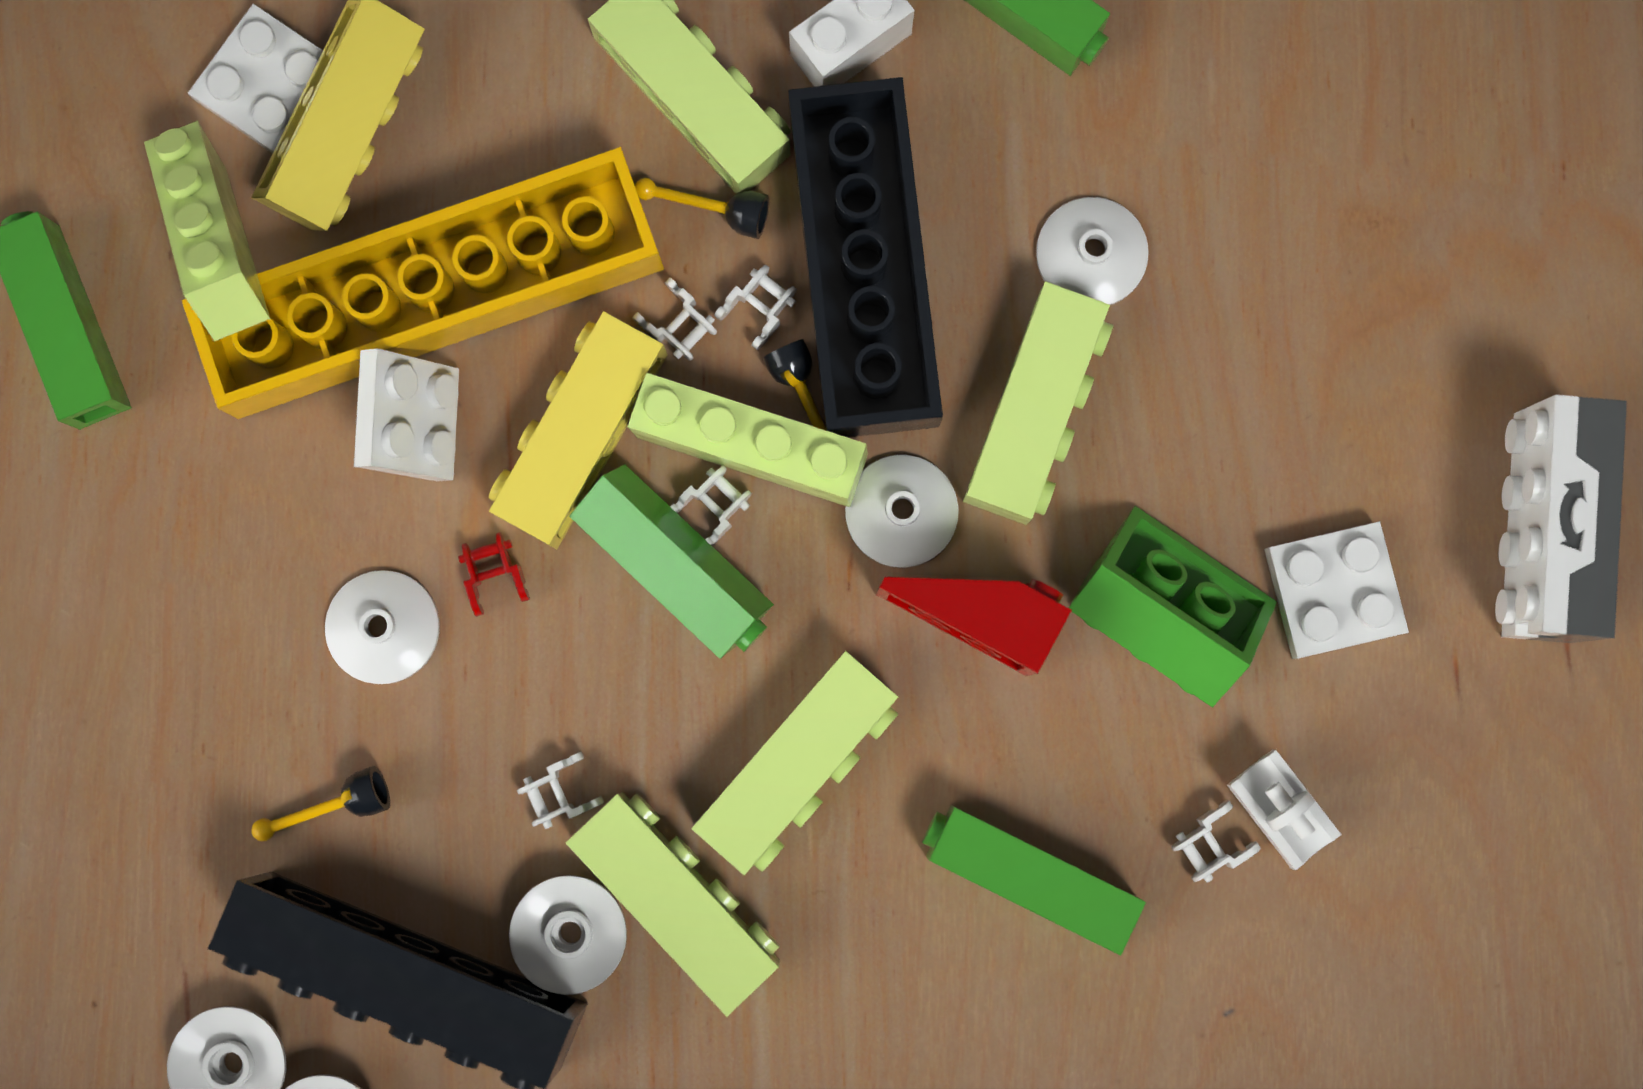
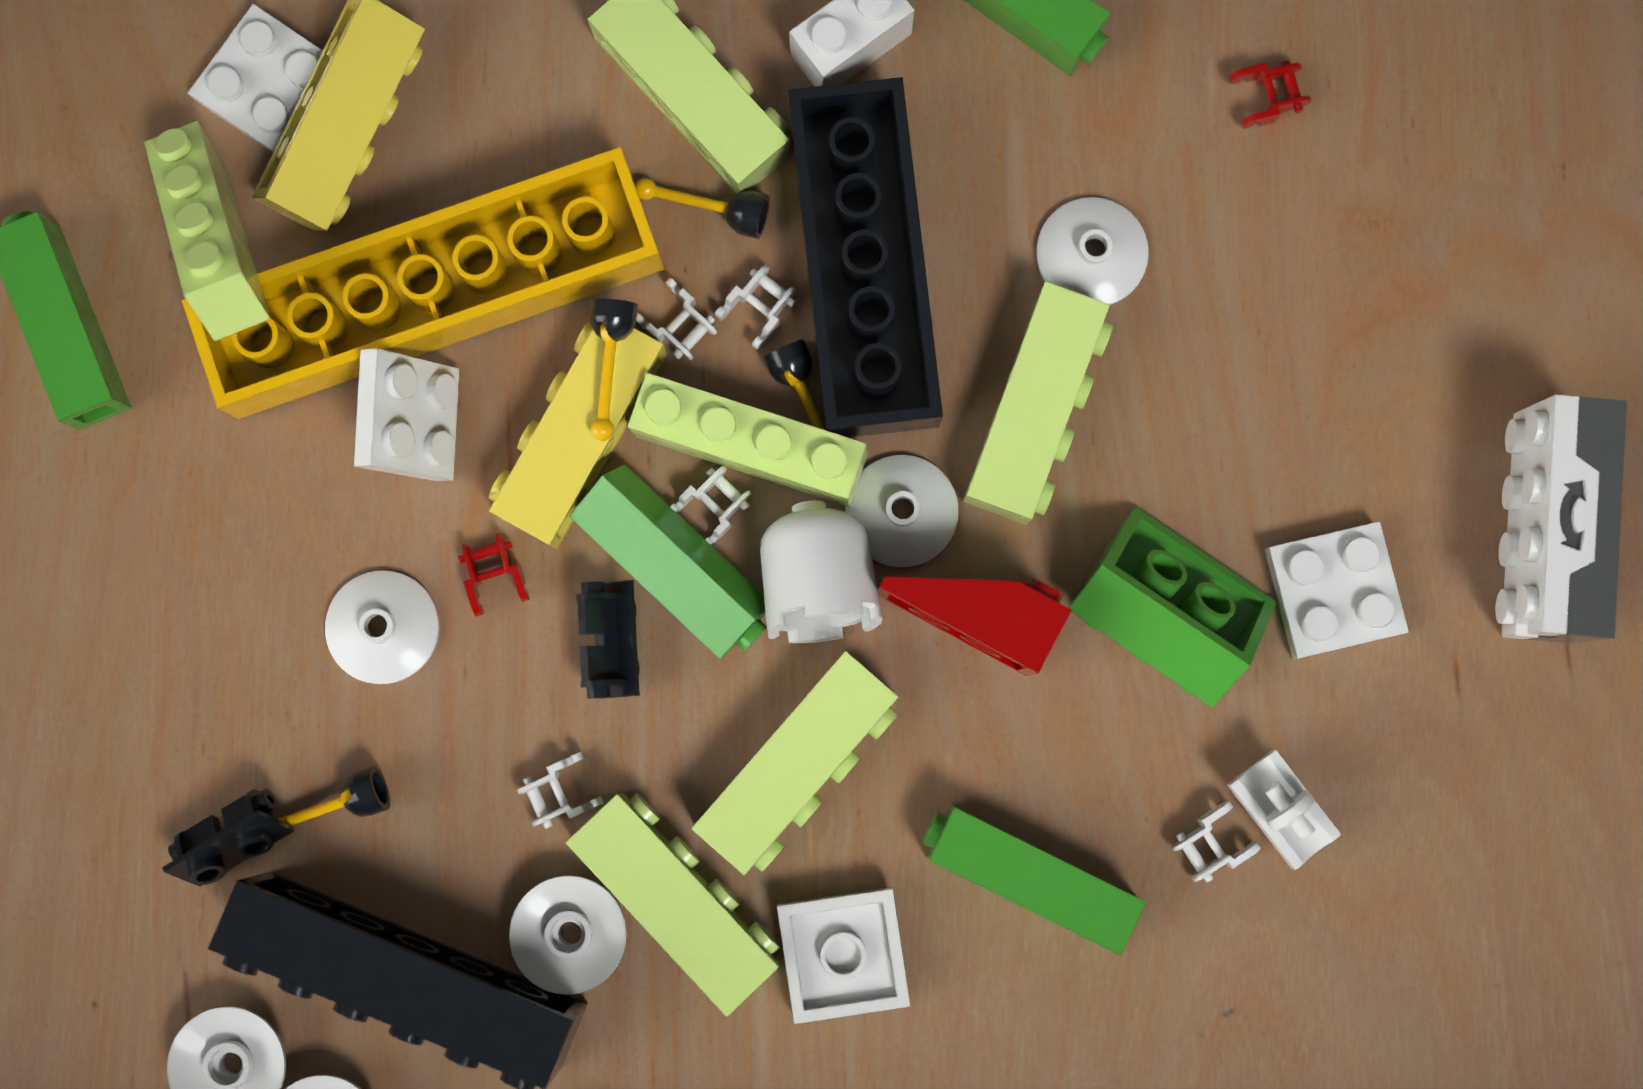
none -> black hinge [162,789,294,887]
none -> black hinge [576,580,640,699]
none -> hinge [589,298,638,441]
none -> white cylinder [760,500,882,643]
none -> white plate [777,887,910,1024]
none -> red piece [1229,60,1311,129]

